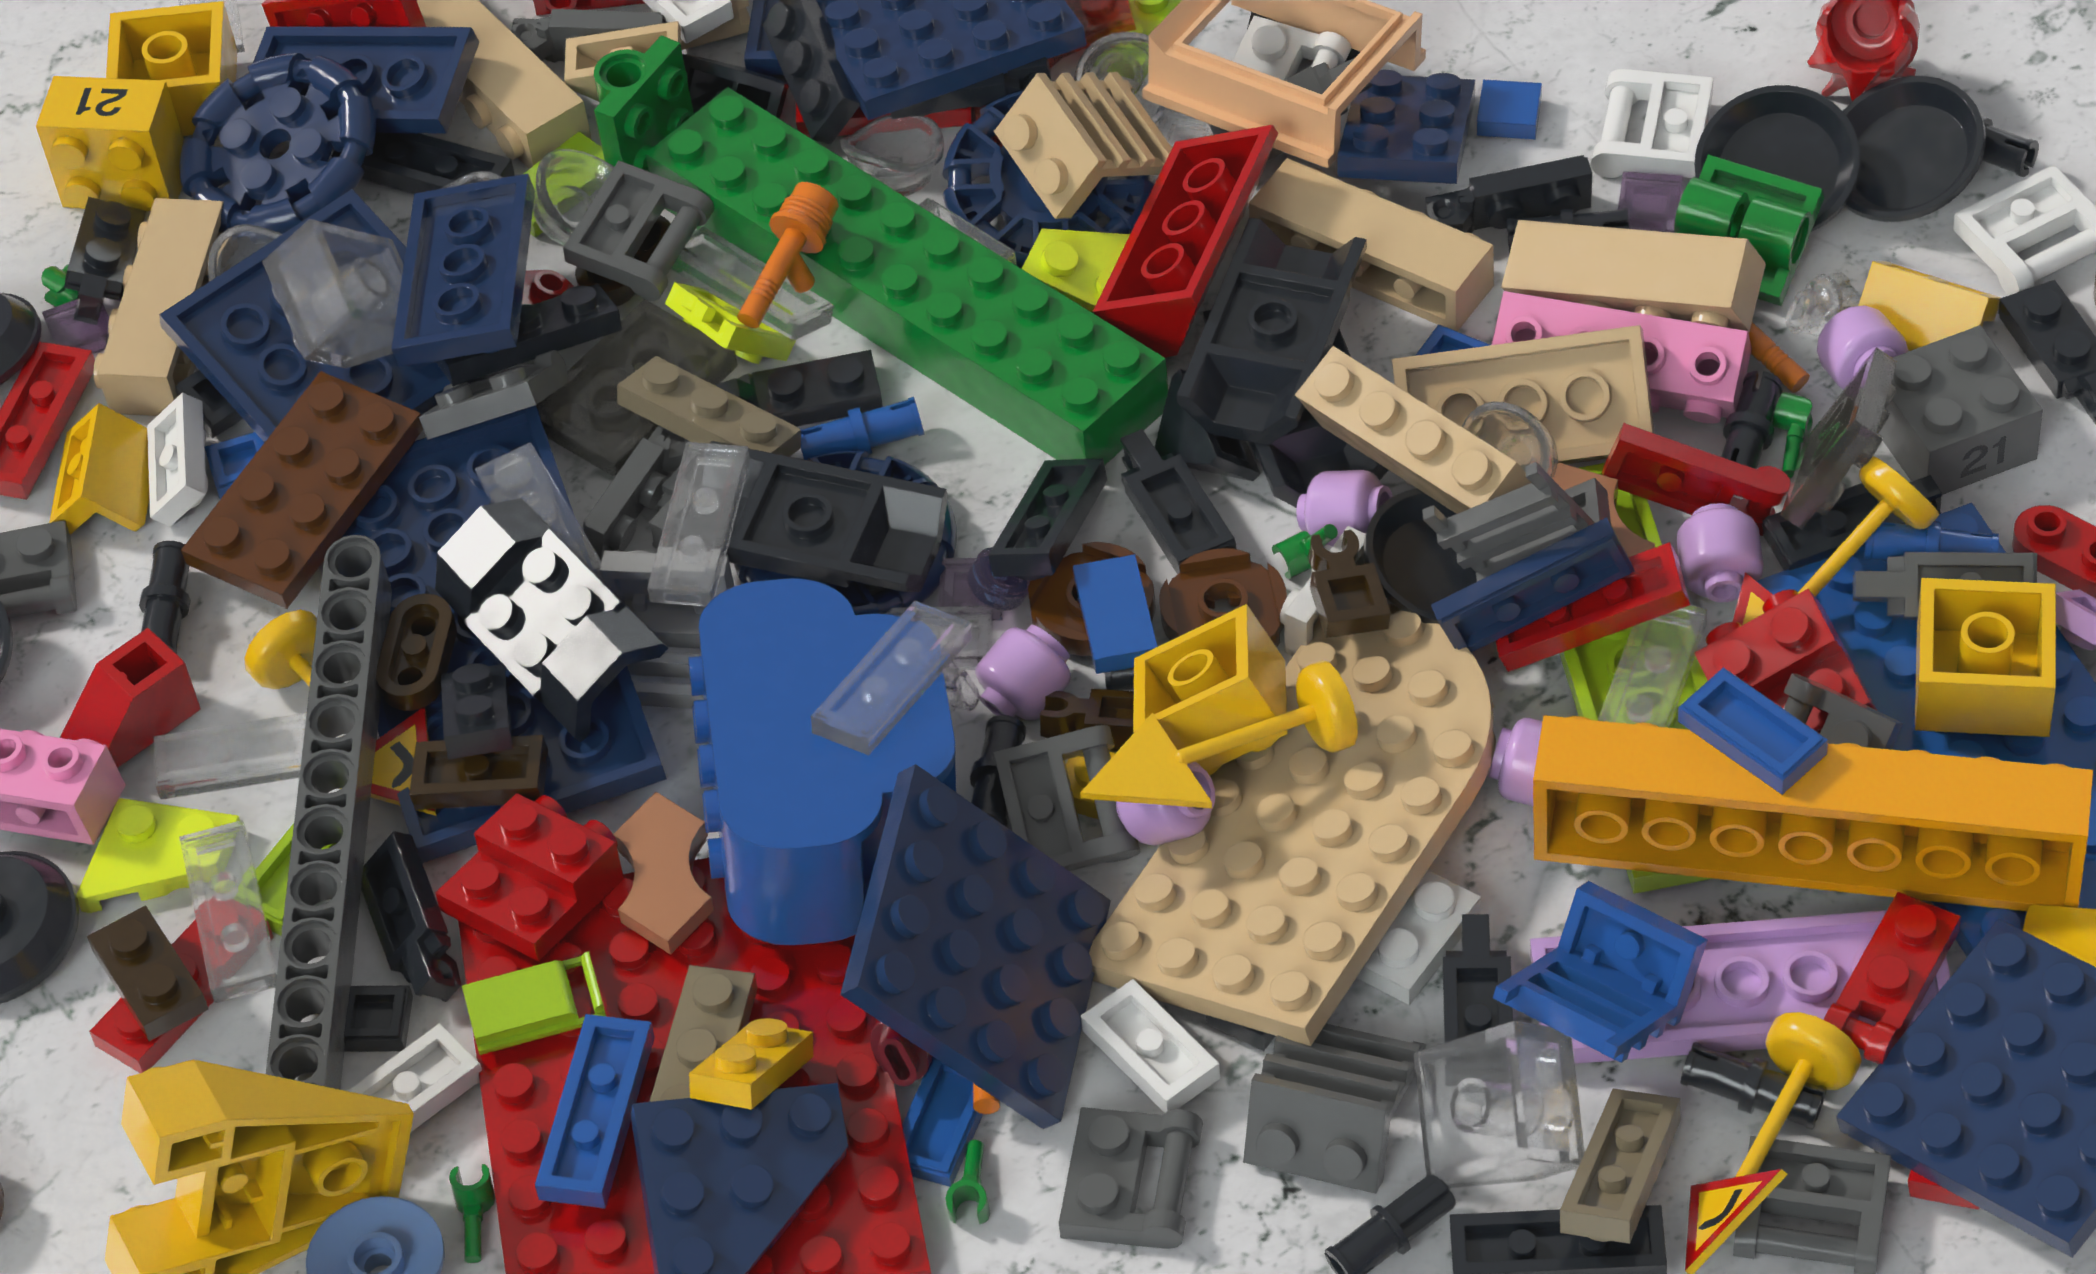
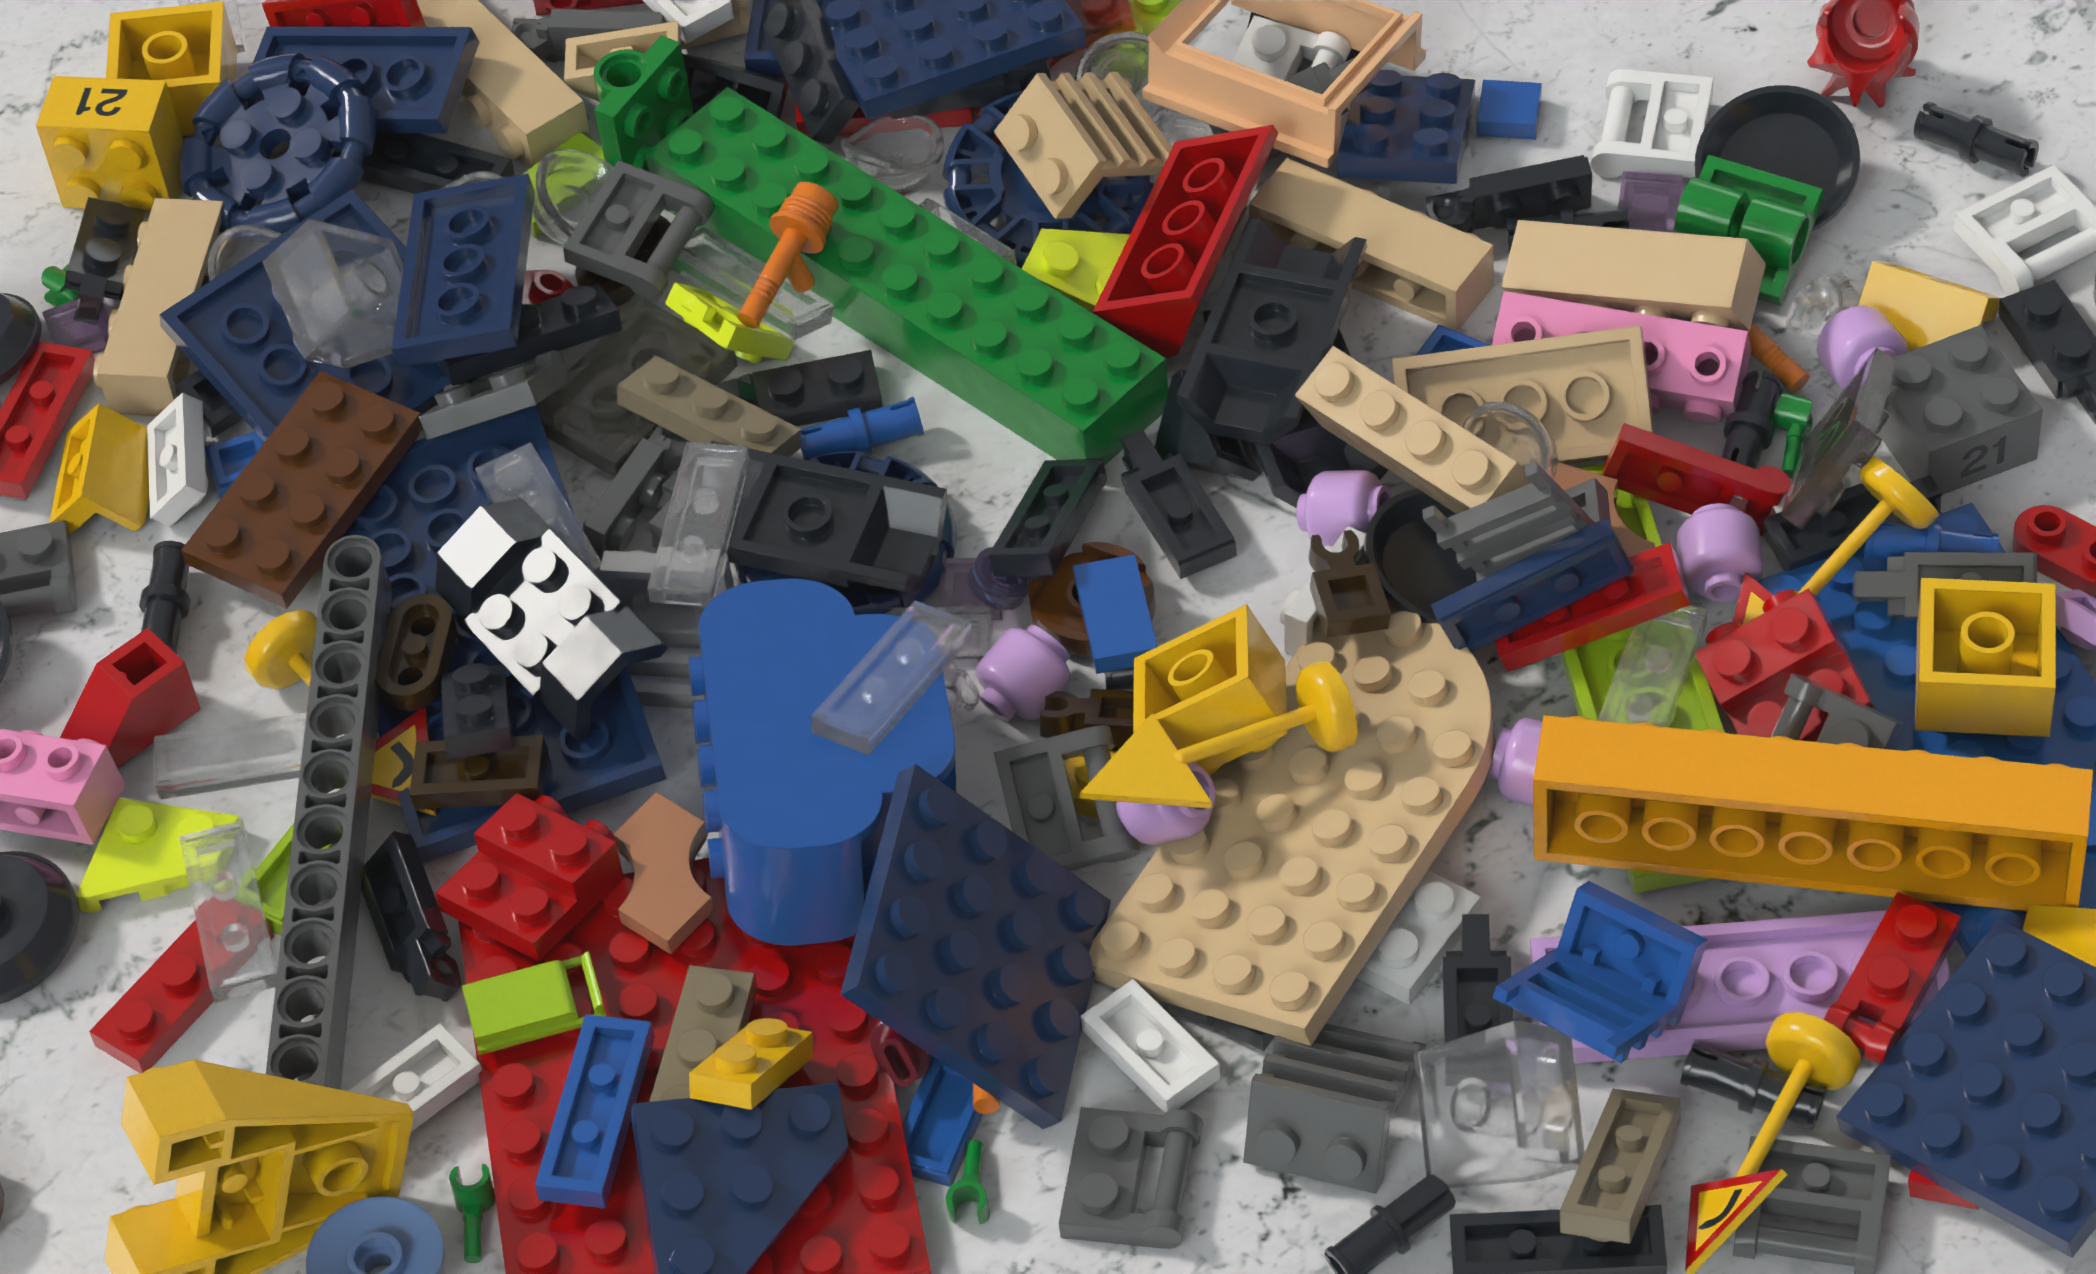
dark brown plate [87,905,209,1041] -> none
black tile [344,985,413,1052] -> none
black pin [969,715,1026,827] -> none
reddish brown plate [1159,548,1287,647] -> none
green hand [1272,524,1338,579] -> none
blue tile [1678,667,1828,795] -> none
black piece [1843,76,1986,222] -> none

